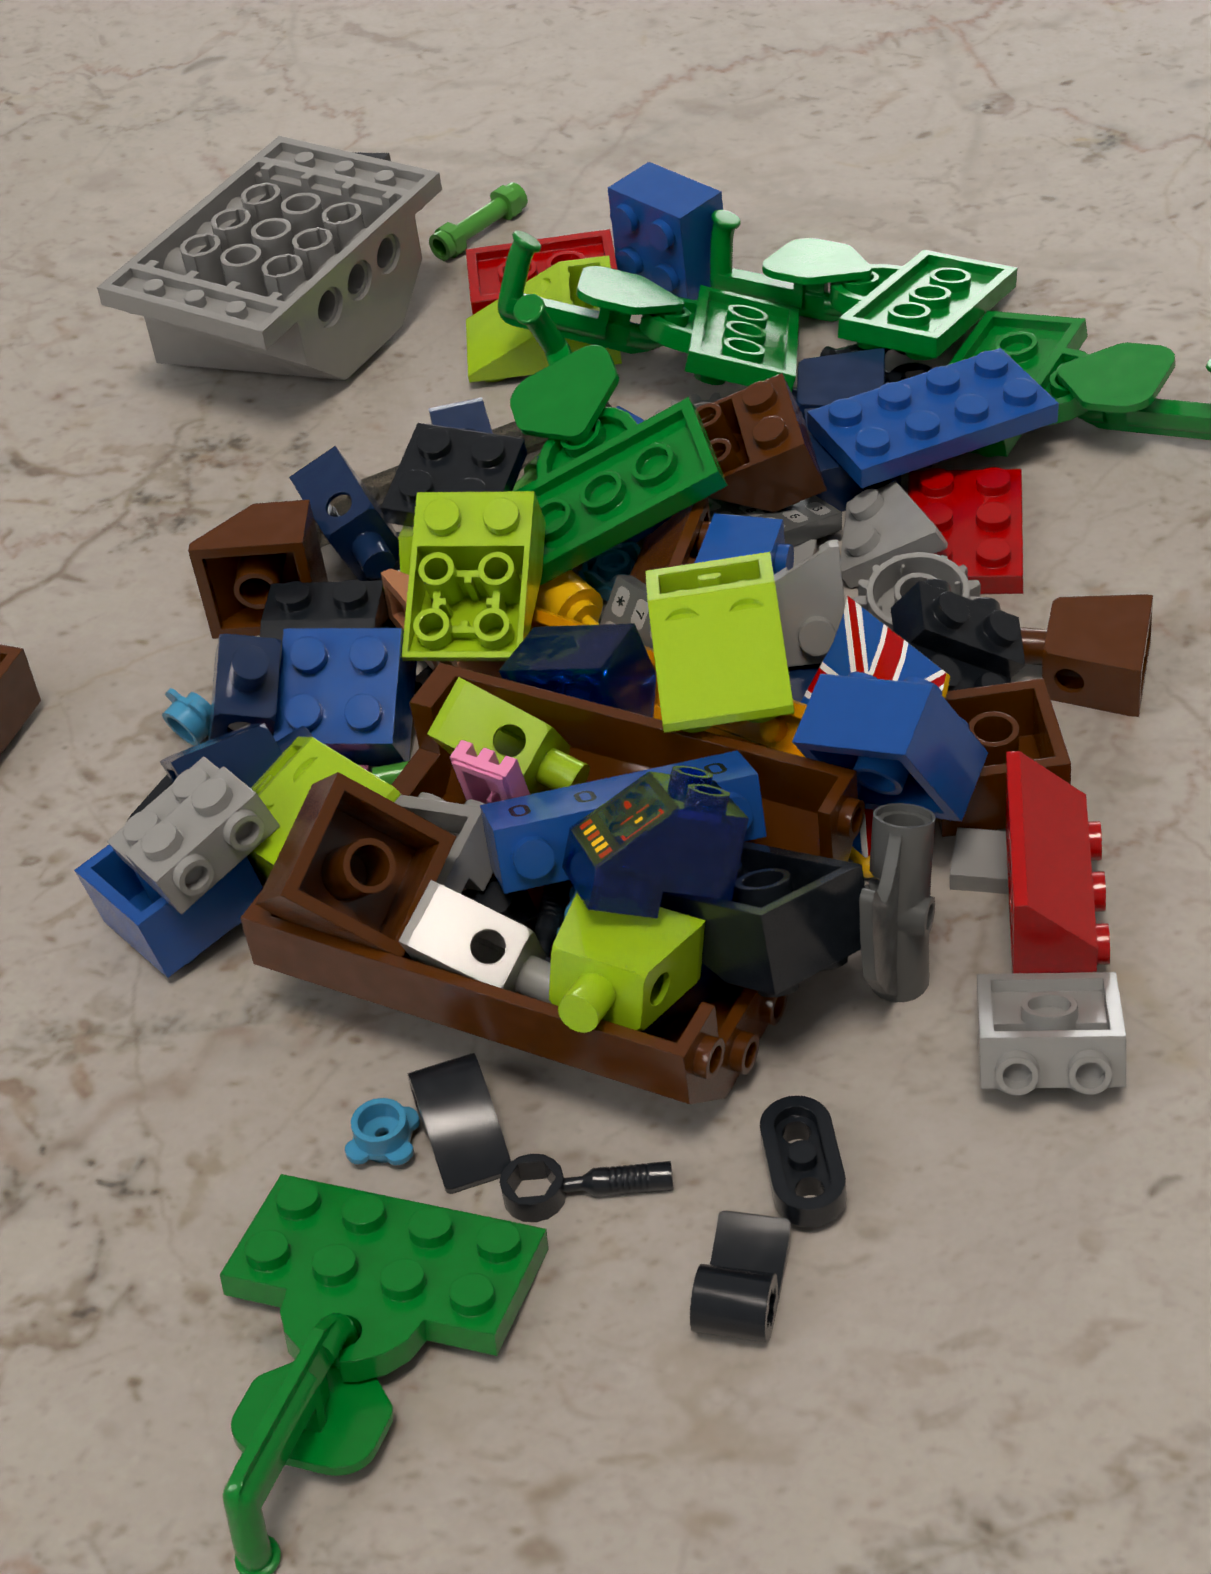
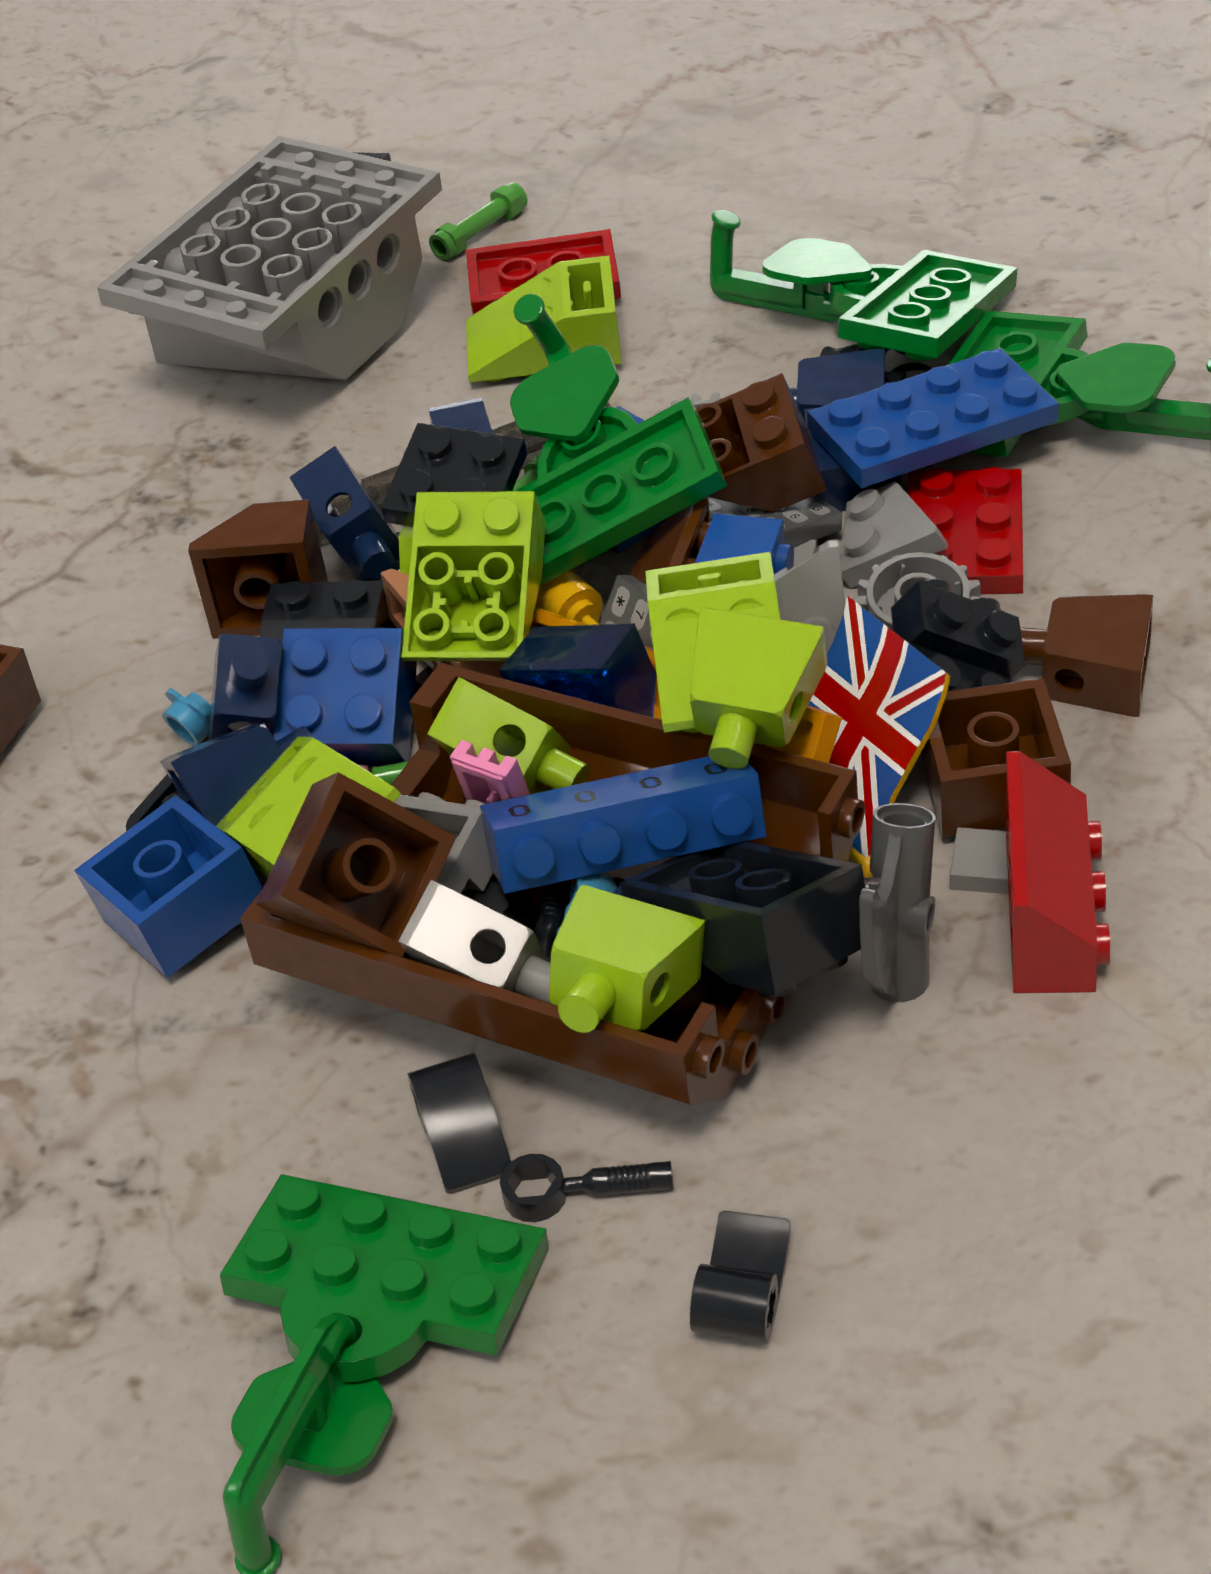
light grey plate [107,756,280,914] -> none
dark azure plate [345,1098,420,1165] -> none
green plate [498,230,800,392] -> none
clear blue piece [562,766,749,918] -> none
dark azure plate [578,542,641,601] -> none
blue brick [607,162,723,300] -> none
black plate [760,1096,847,1227] -> none
blue brick [792,672,988,822] -> none
light grey plate [977,972,1126,1095] -> none
none -> lime torso [690,606,828,769]

